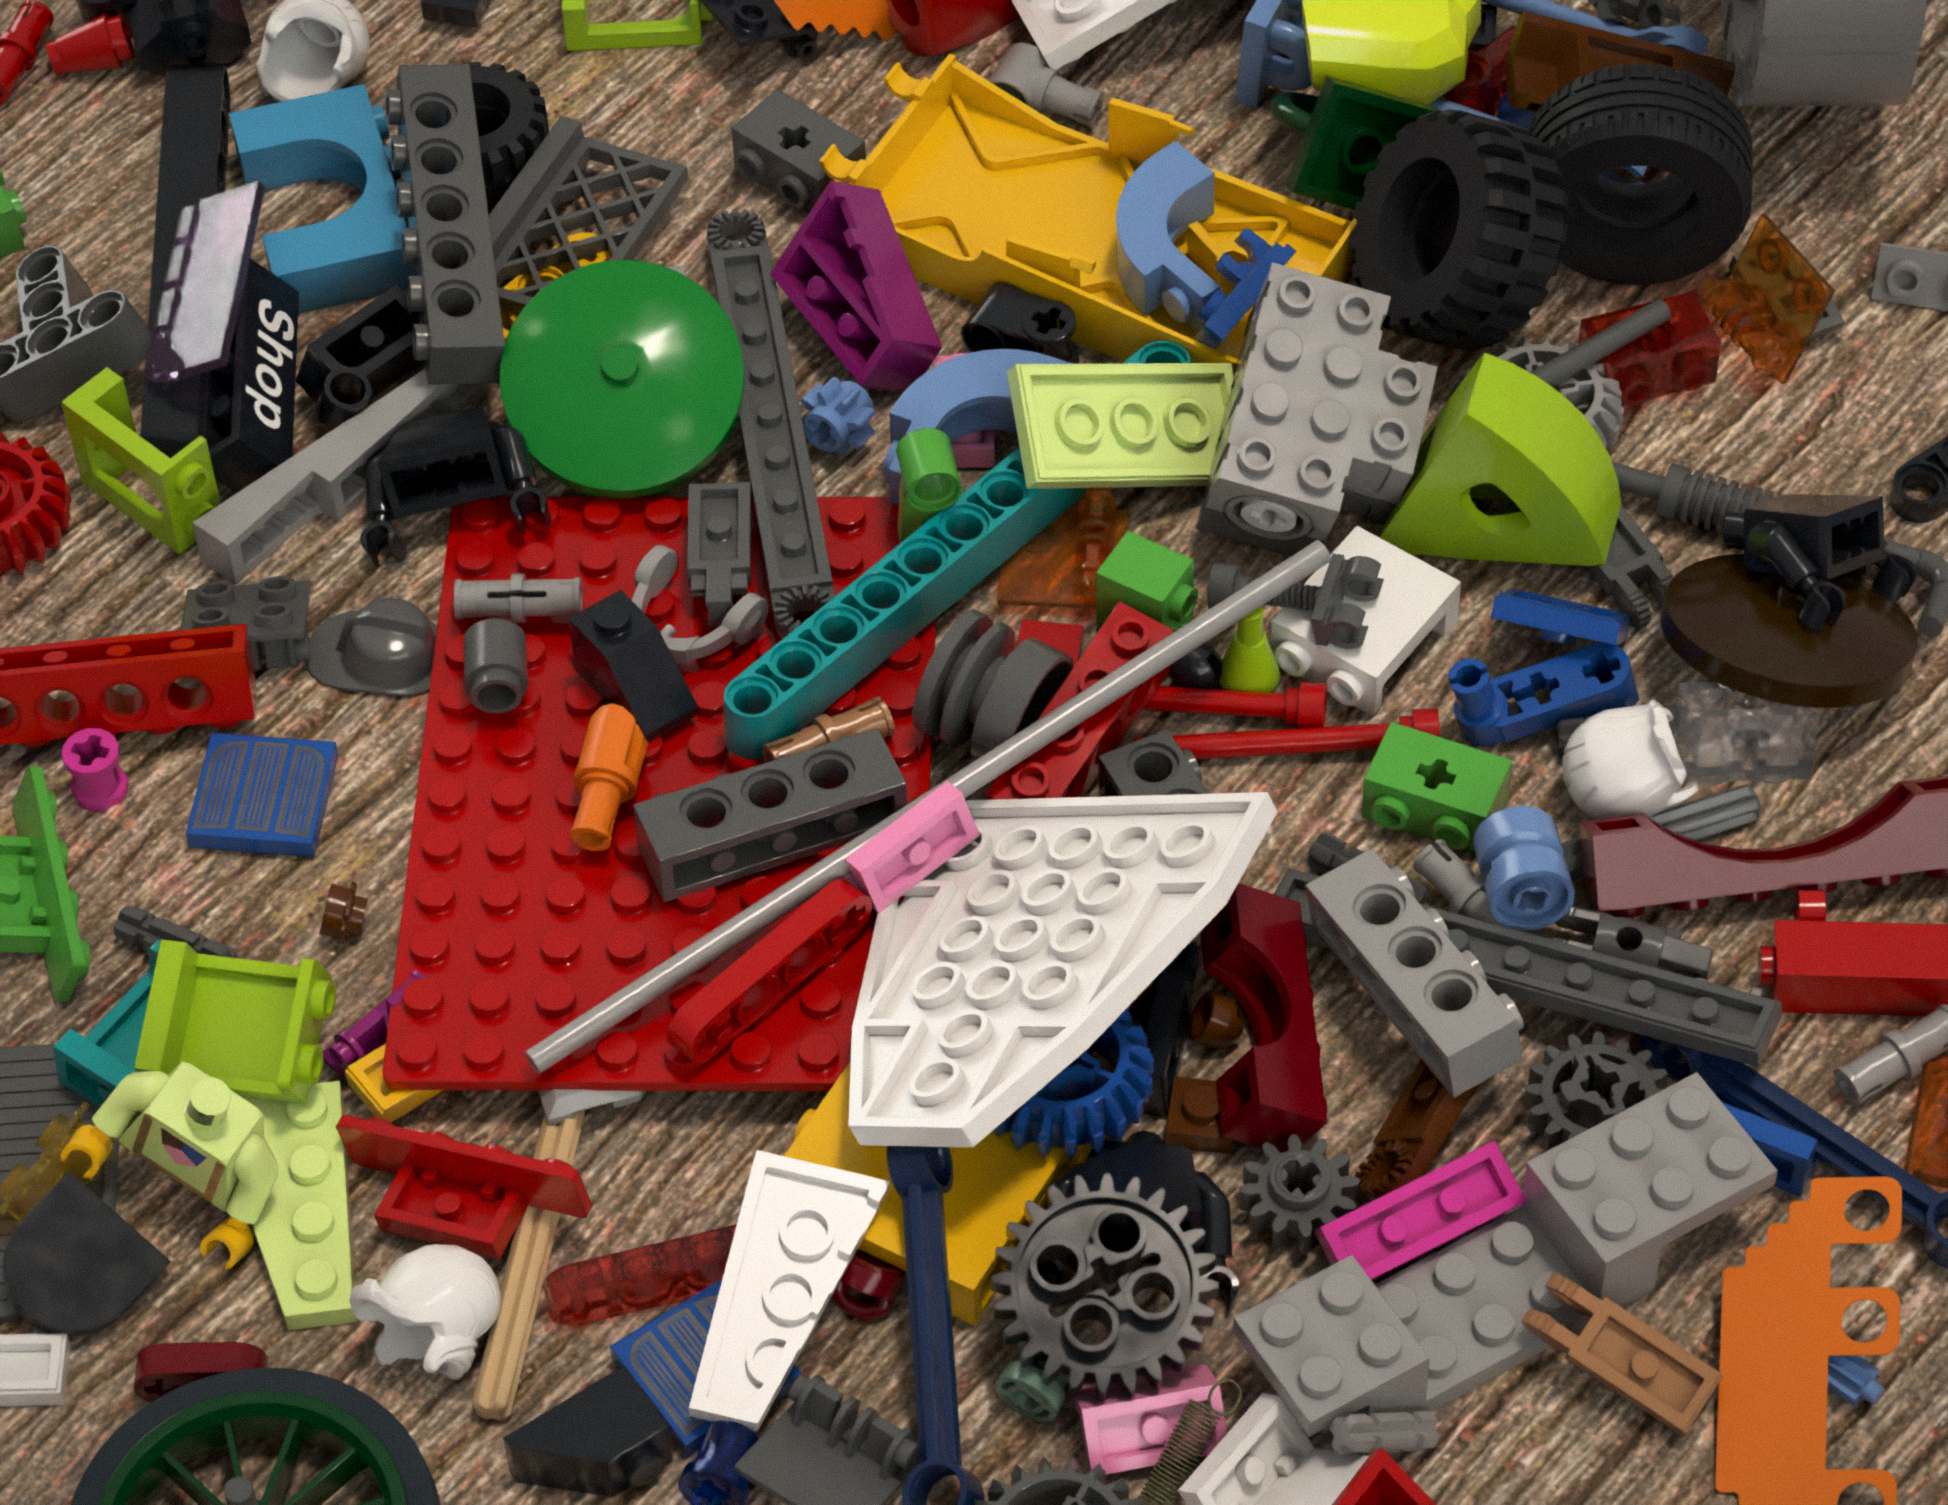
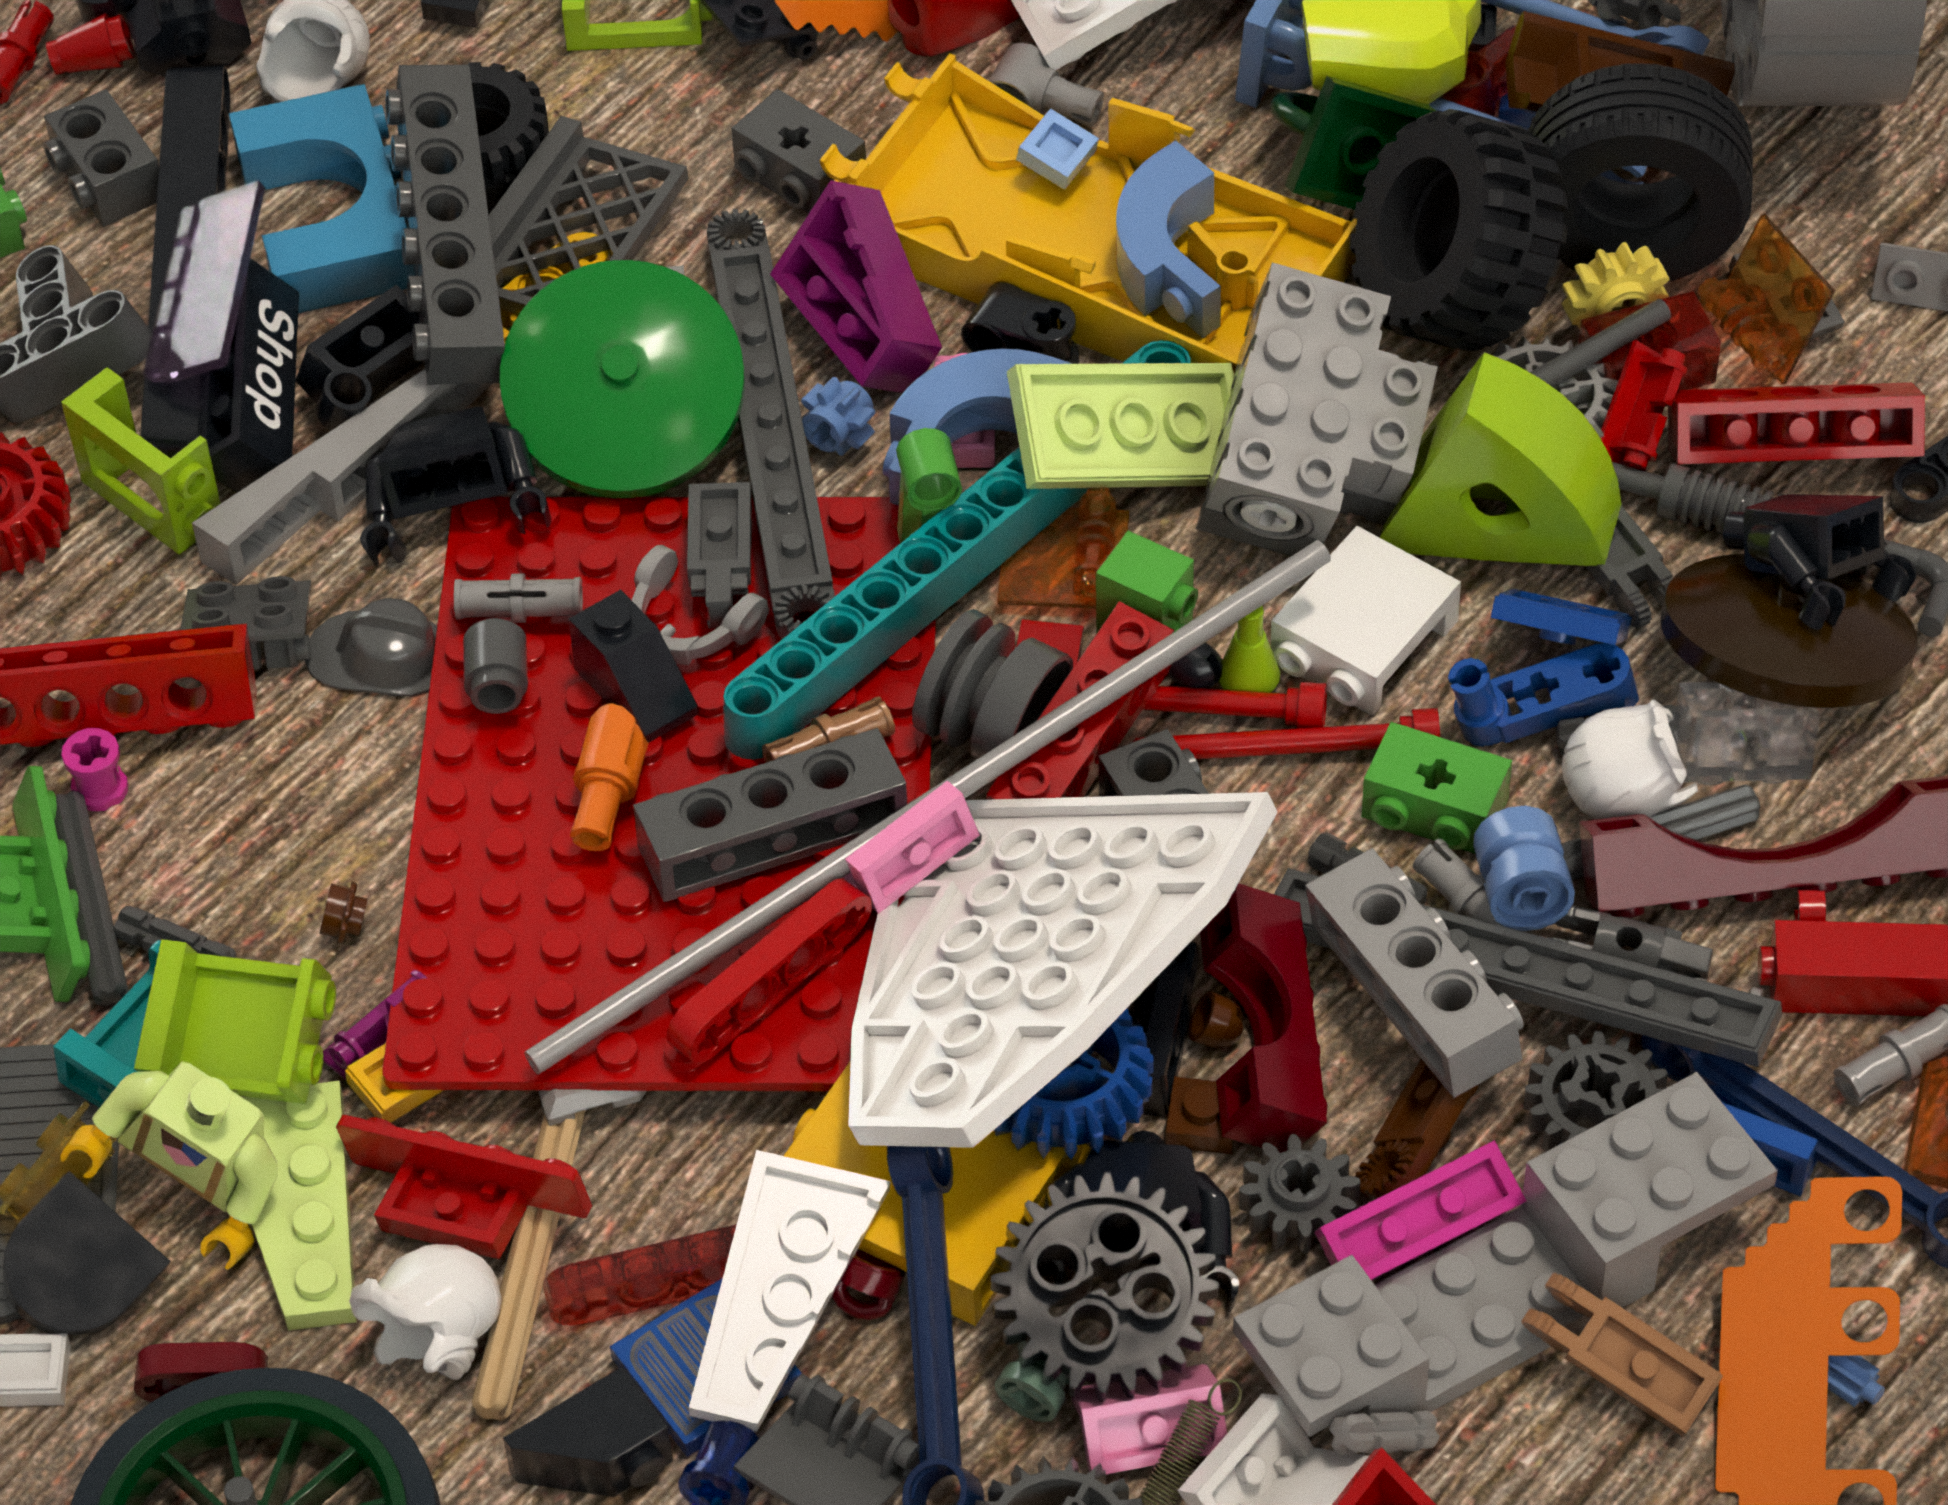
blue tile [186,733,339,857] -> none
blue plate [1193,229,1296,350] -> none
dark grey bar [1207,554,1384,649] -> none
none -> dark grey brick [43,89,159,227]
none -> dark grey axle [54,790,129,1007]
none -> light blue plate [1016,108,1099,190]
none -> light yellow gear [1561,242,1670,337]
none -> red hinge [1600,340,1688,471]
none -> red brick [1668,382,1925,464]

